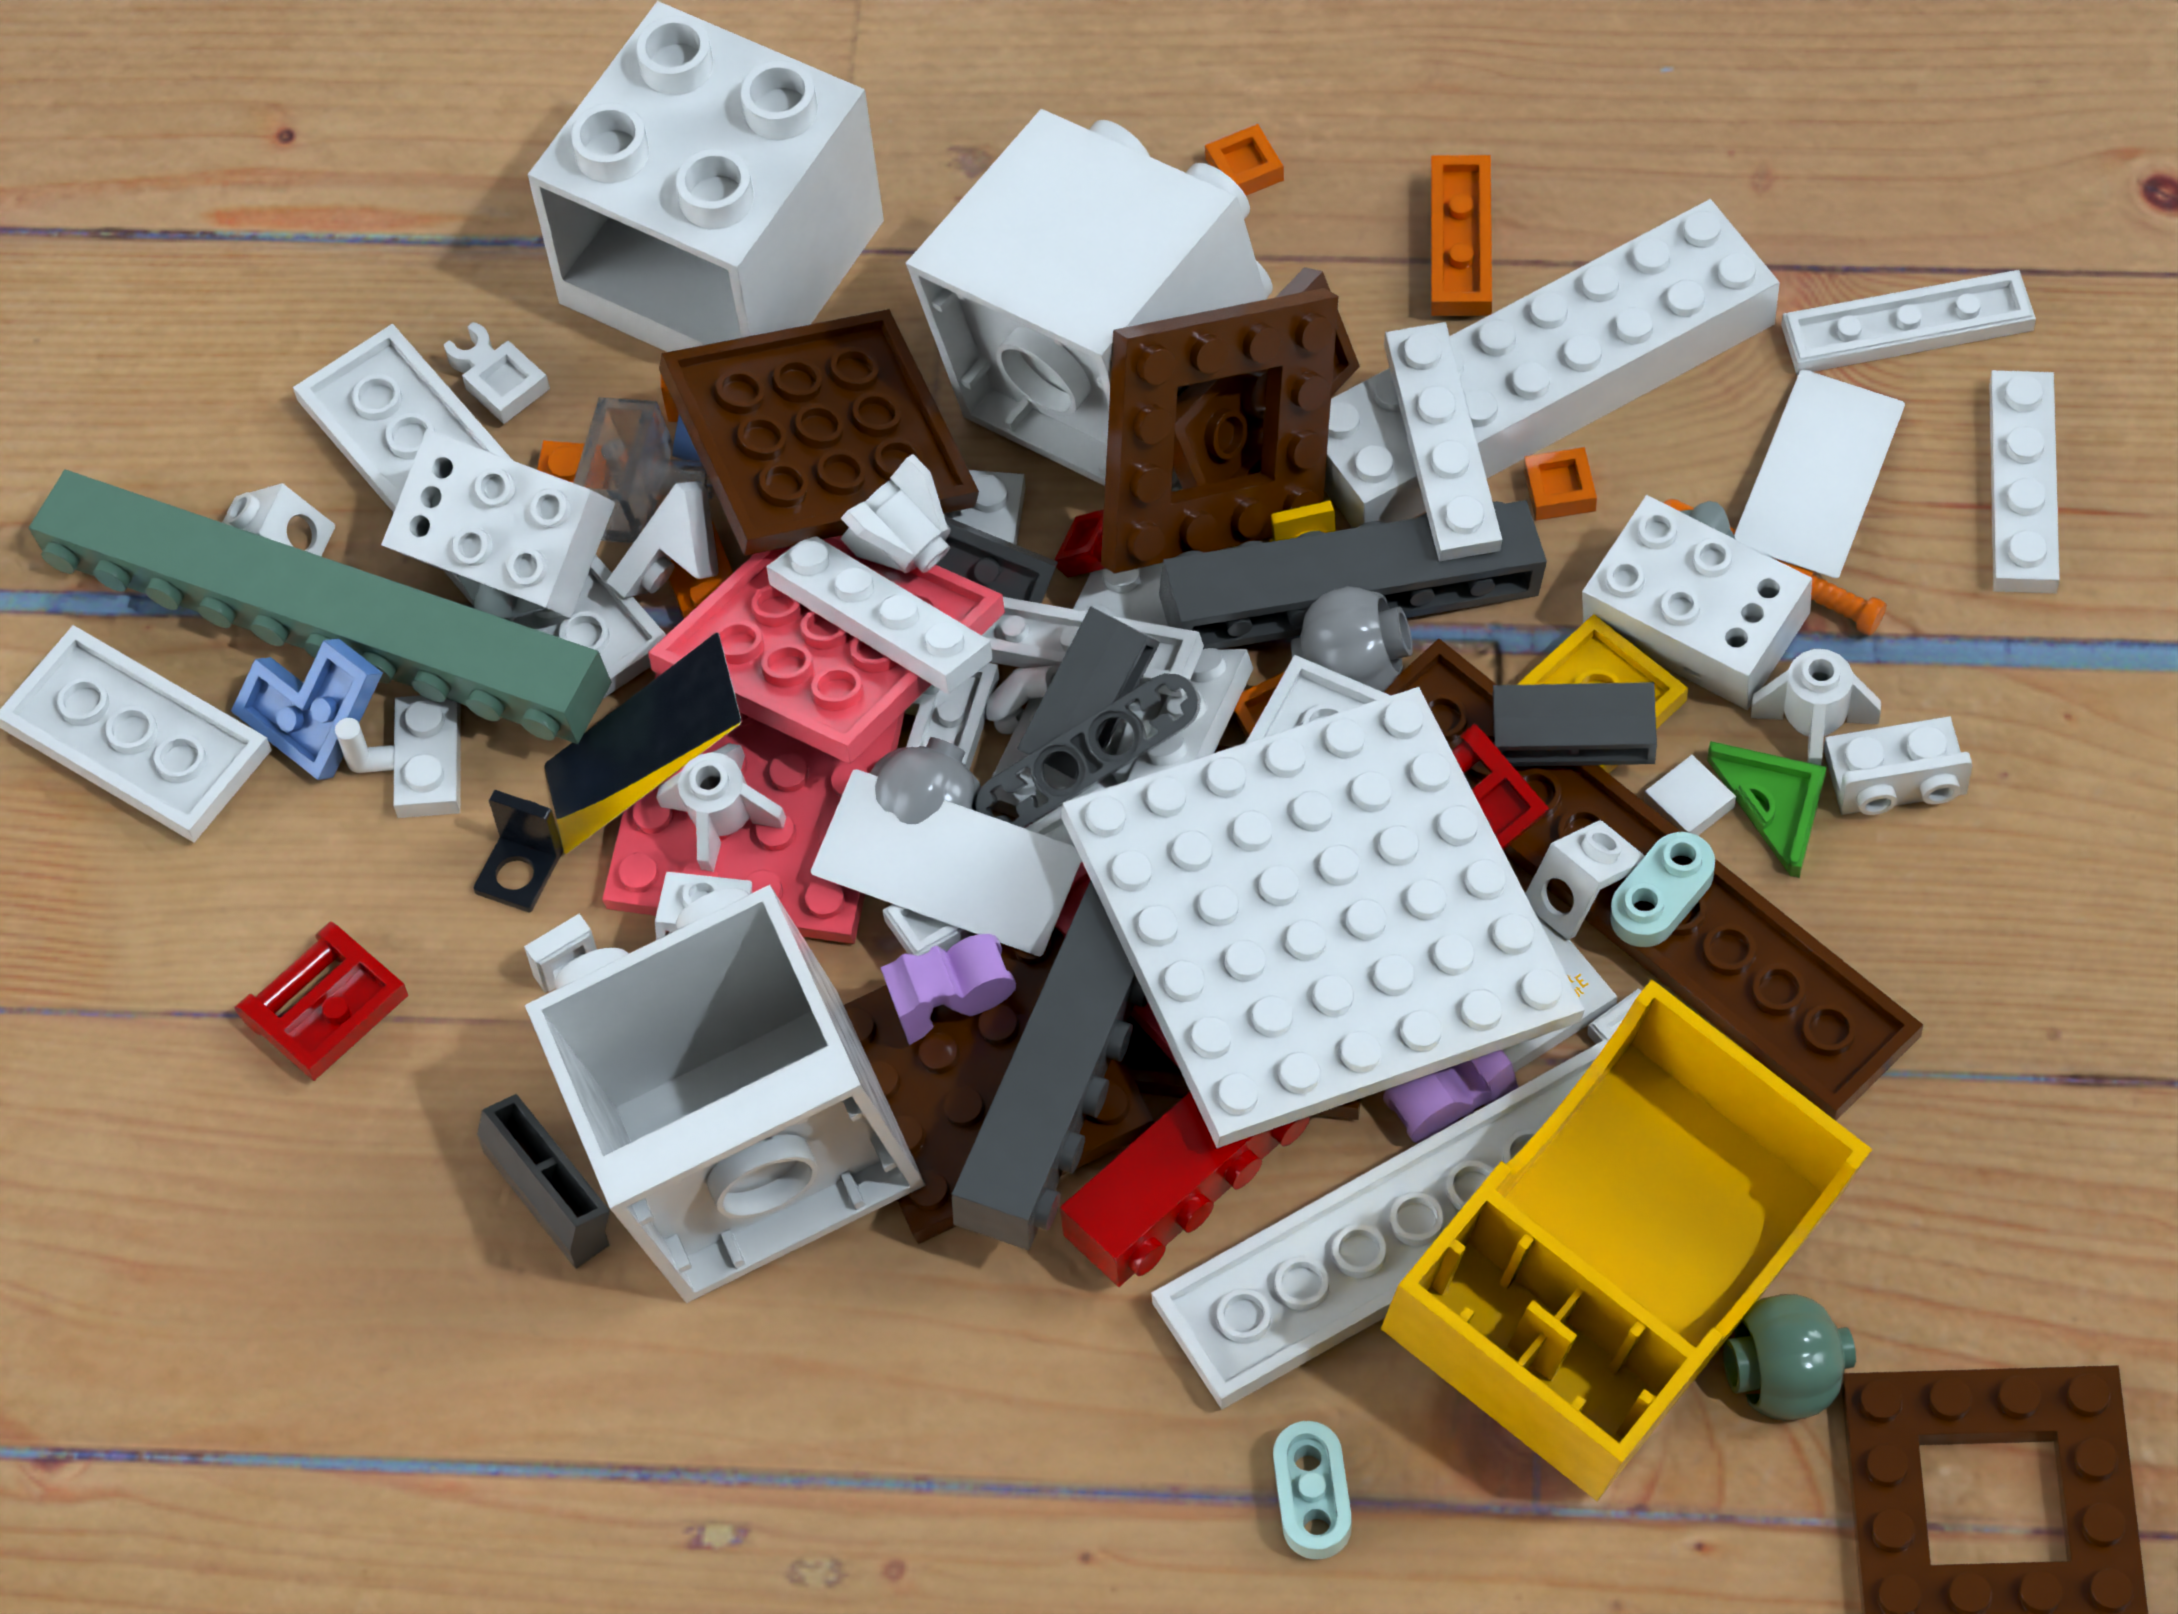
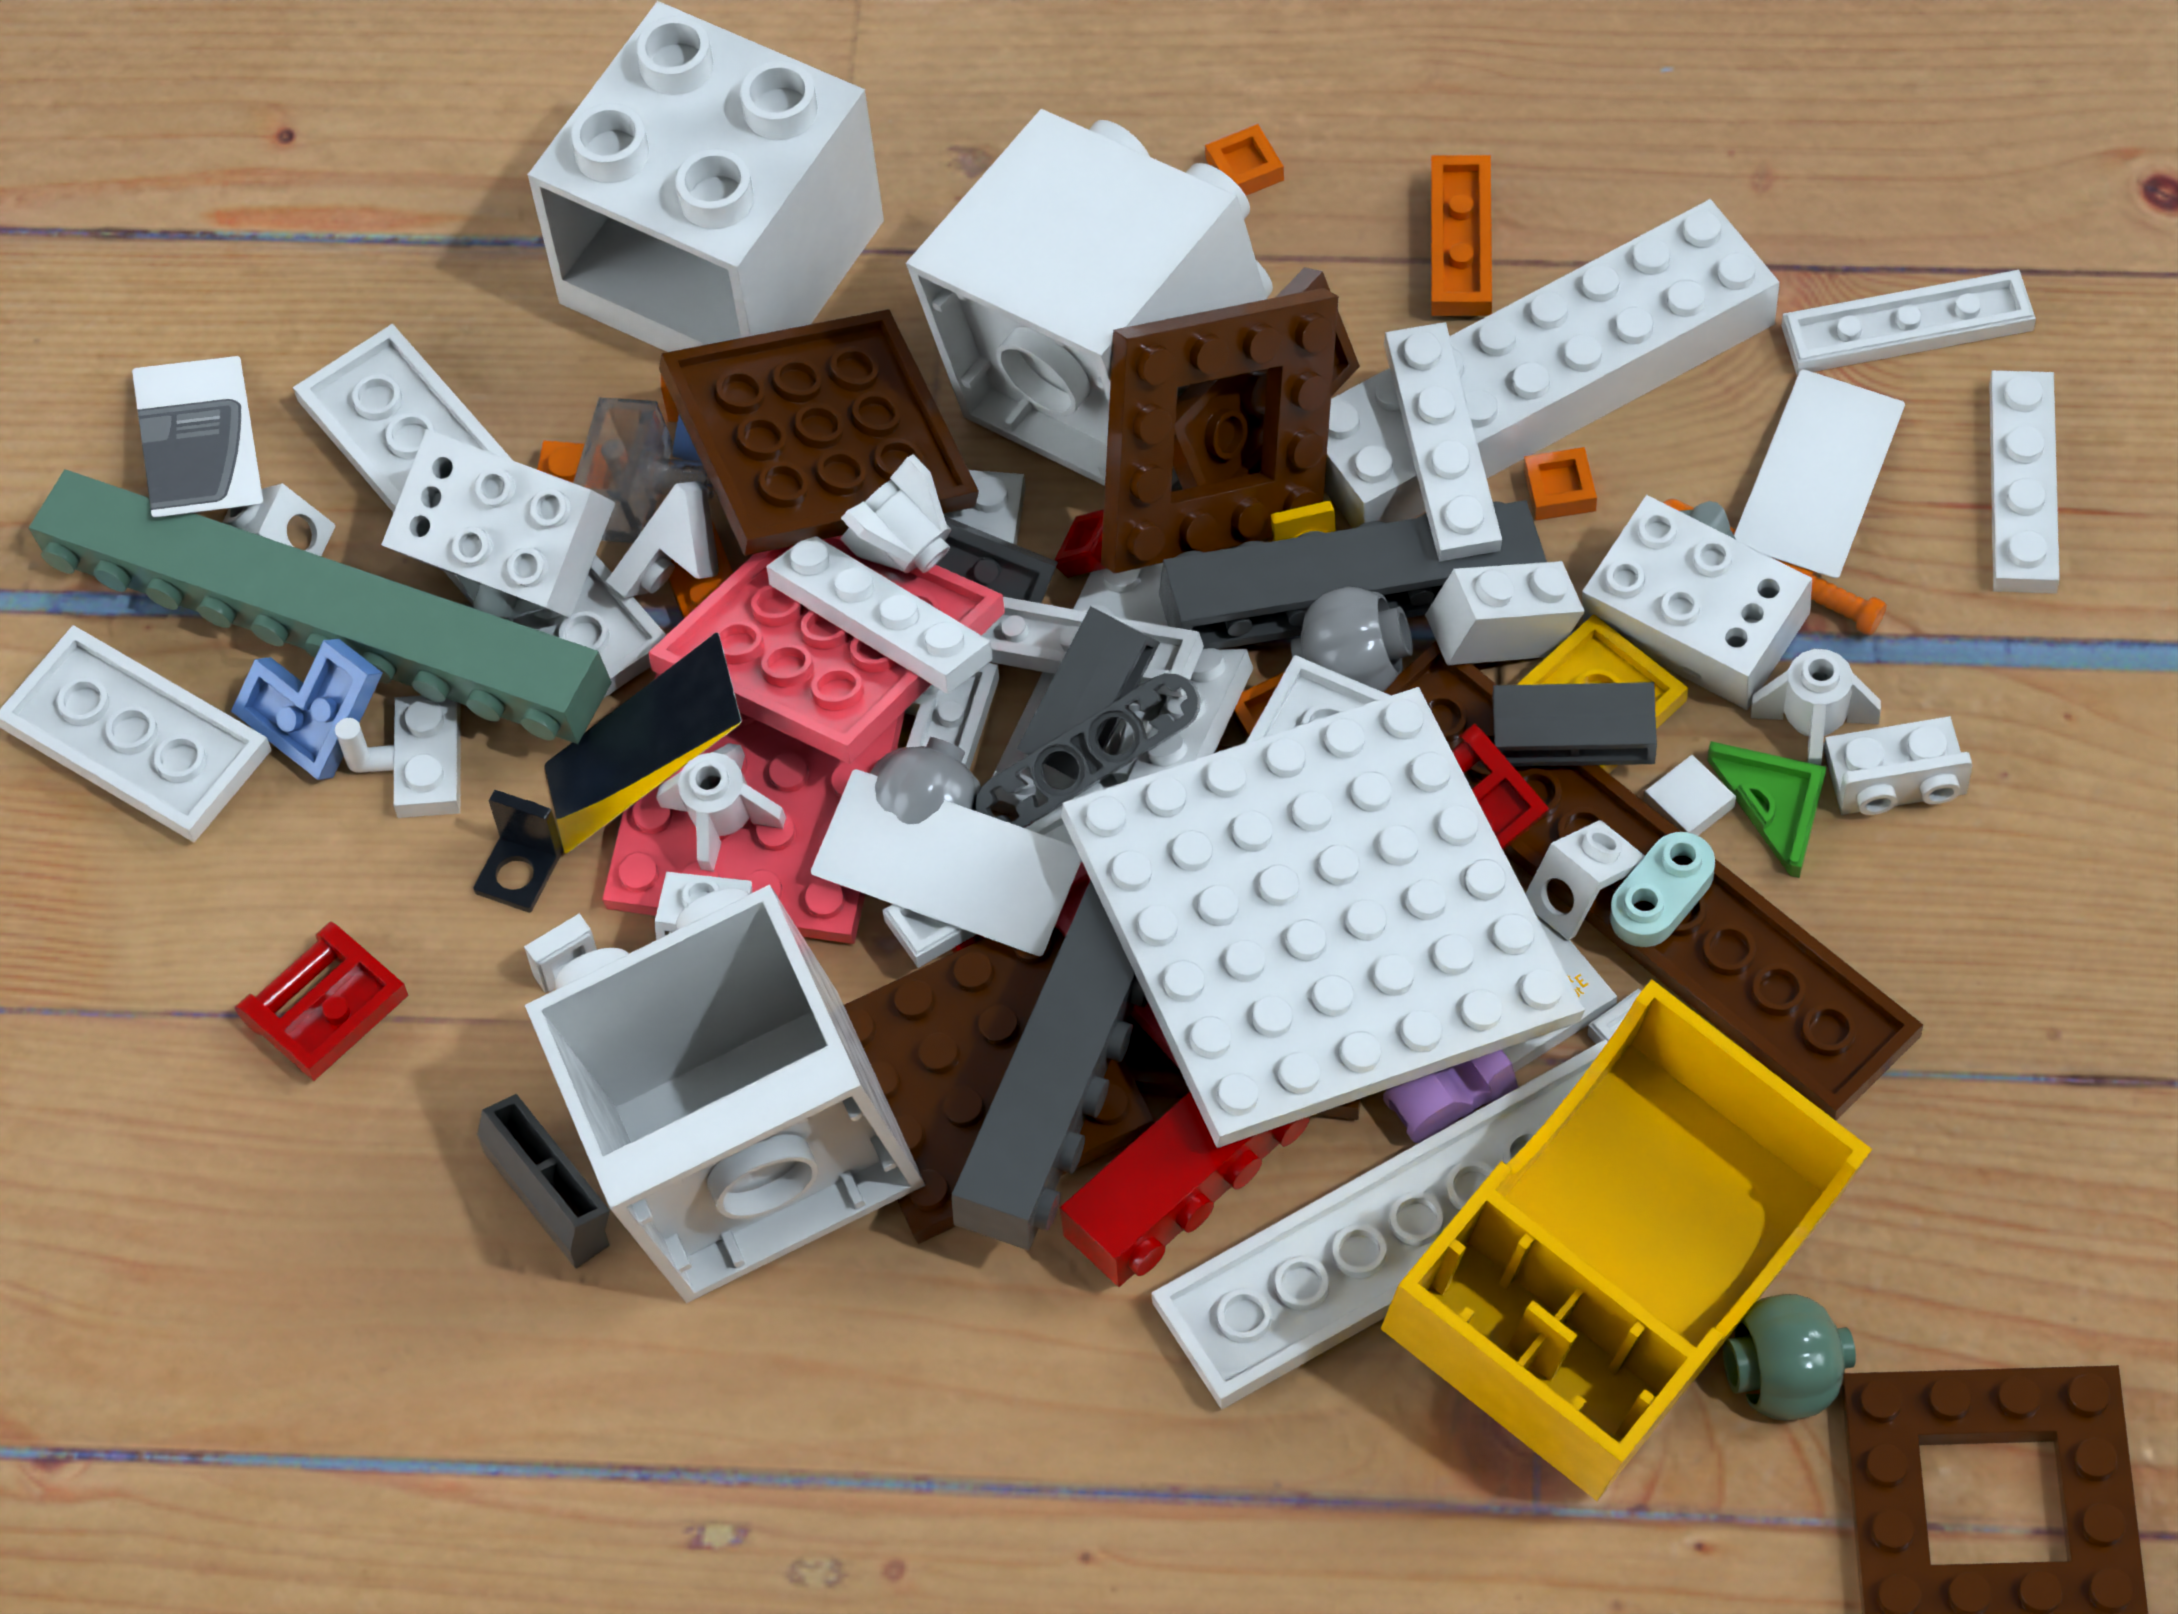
white plate [444,322,550,424] -> none
lavender leg [880,934,1016,1045] -> none
white arm [986,665,1059,735] -> none
light aqua plate [1273,1421,1352,1559] -> none
none -> sticker [132,356,263,517]
none -> white brick [1425,561,1585,665]

